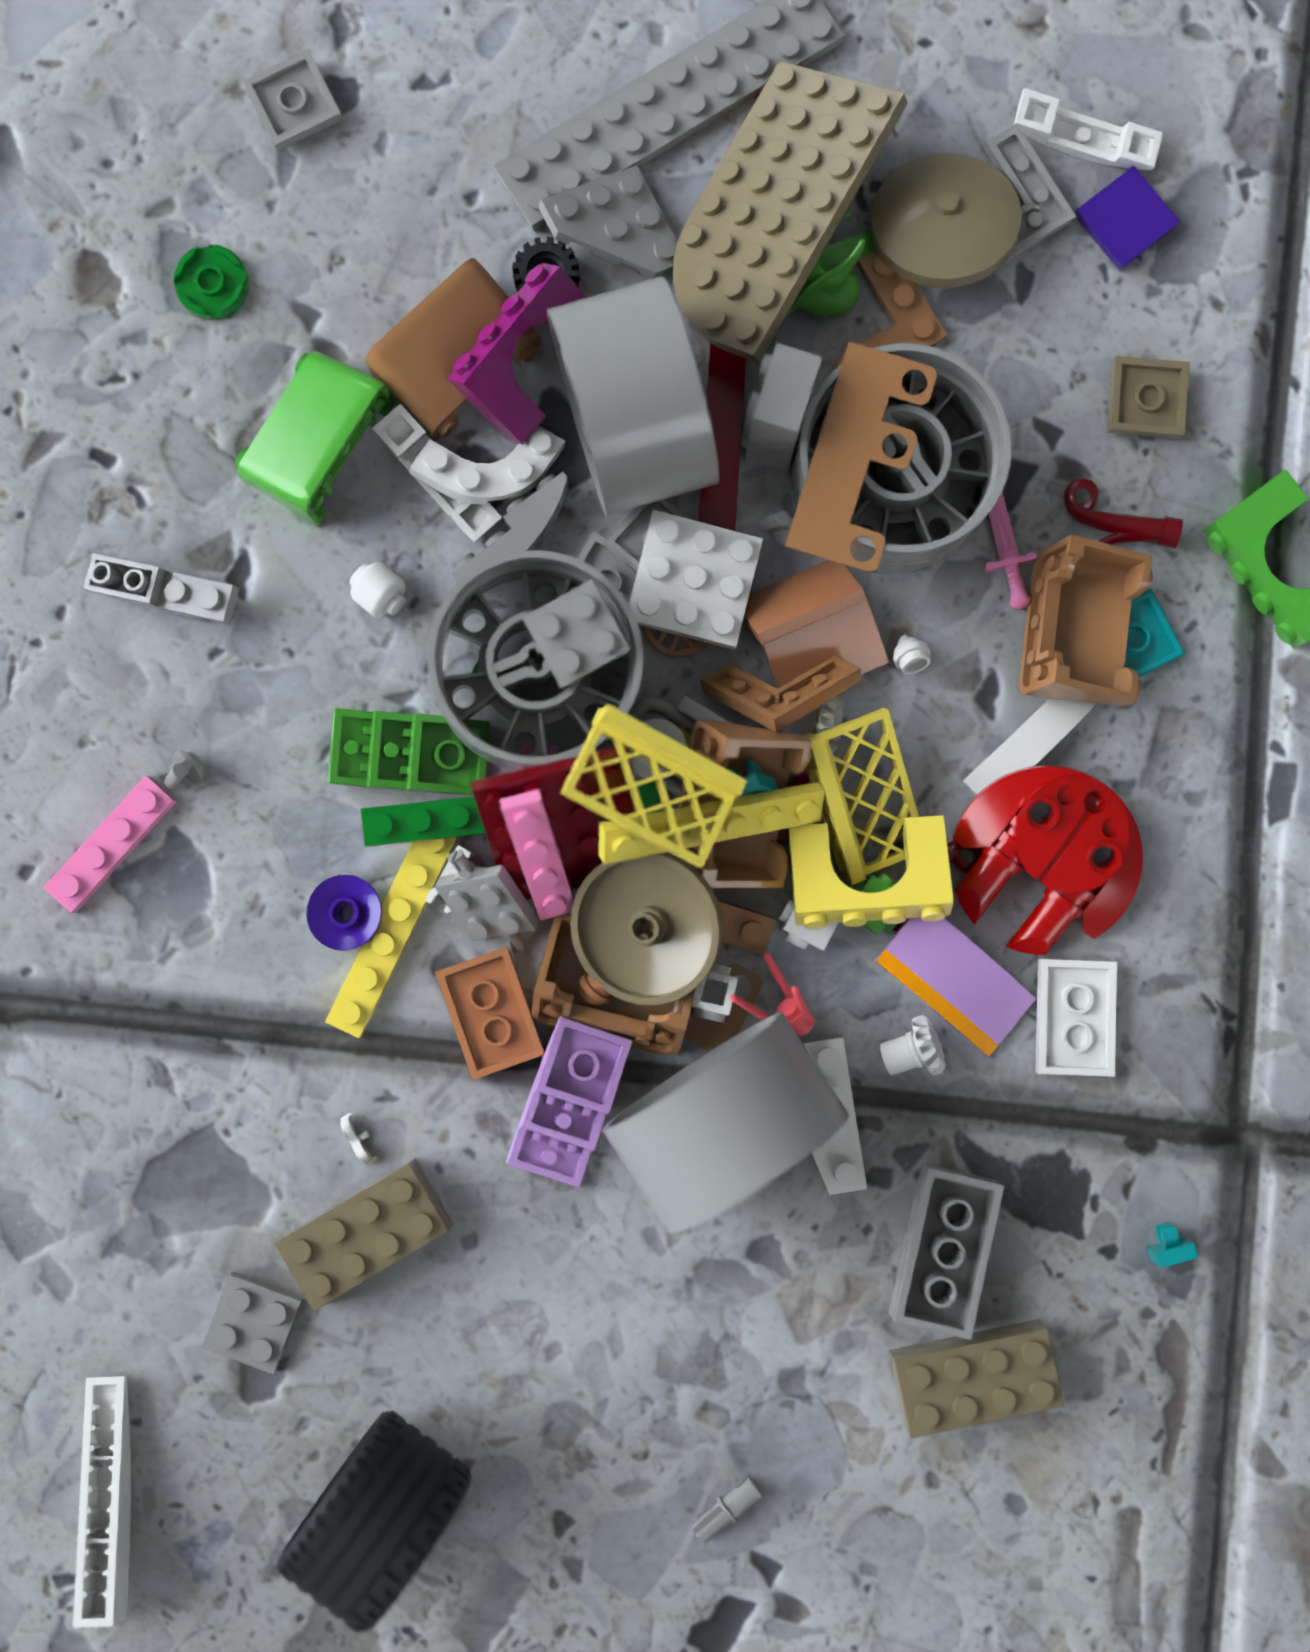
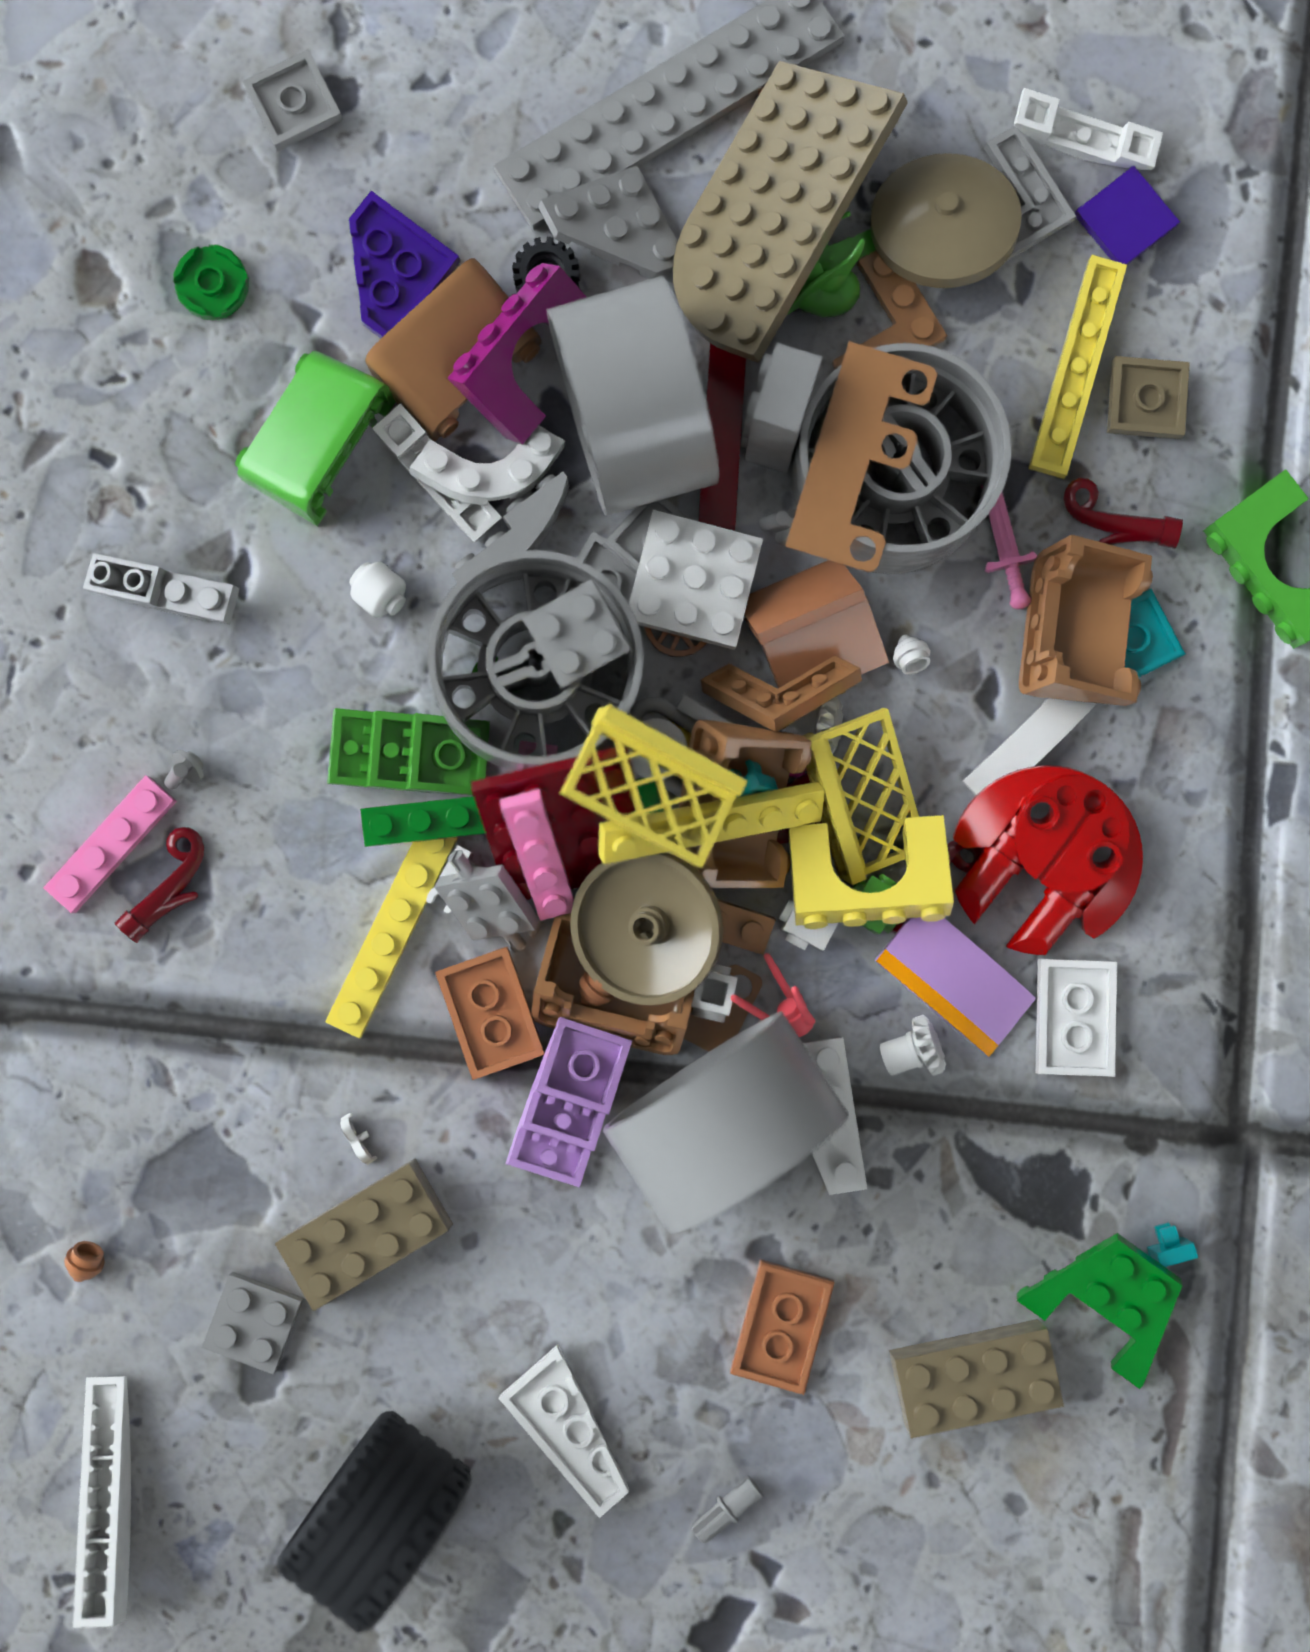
dark purple dish [306,875,382,951] -> none
light grey brick [888,1162,1005,1340] -> none
none -> nougat plate [64,1241,105,1282]
none -> dark red plant [114,827,205,943]
none -> dark purple plate [348,191,461,338]
none -> white wing [499,1344,629,1518]
none -> nougat tile [730,1259,835,1395]
none -> green wing [1017,1233,1182,1389]
none -> light yellow plate [1028,255,1127,479]

